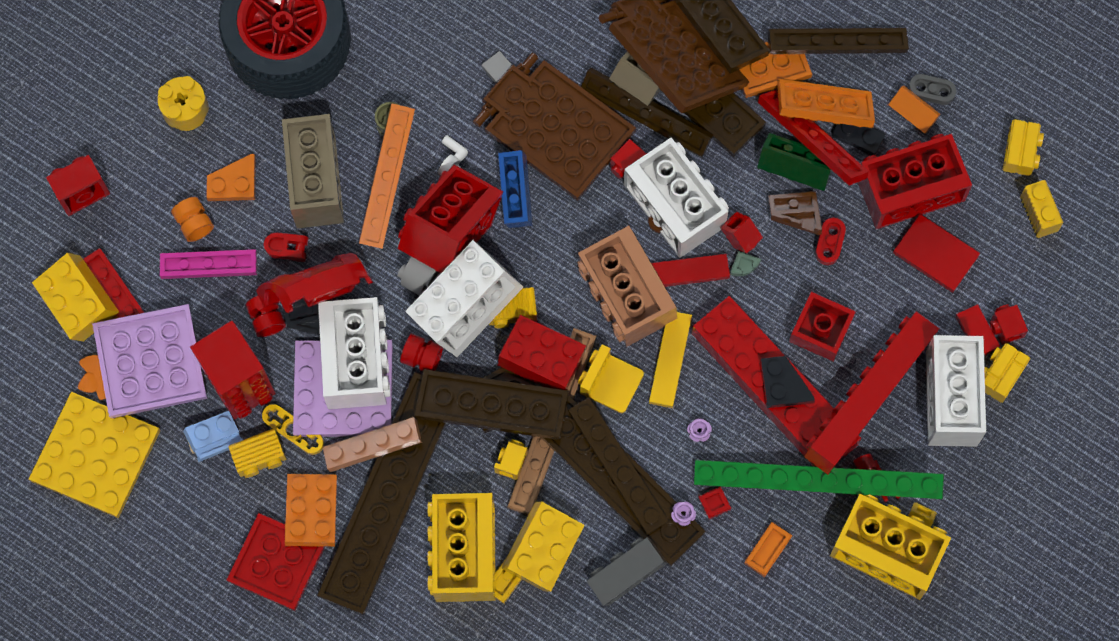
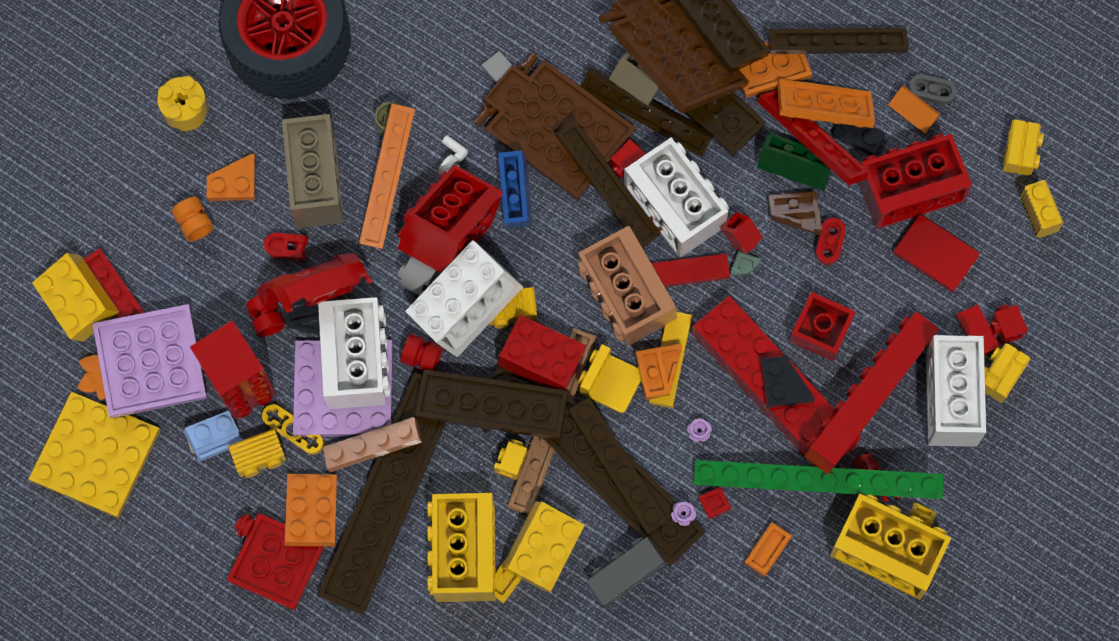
red brick [46,155,110,216] -> none
dark pink plate [160,249,257,279] -> none
none -> red plate [235,513,255,537]
none -> dark brown plate [555,120,660,249]
none -> orange wing [635,343,682,400]

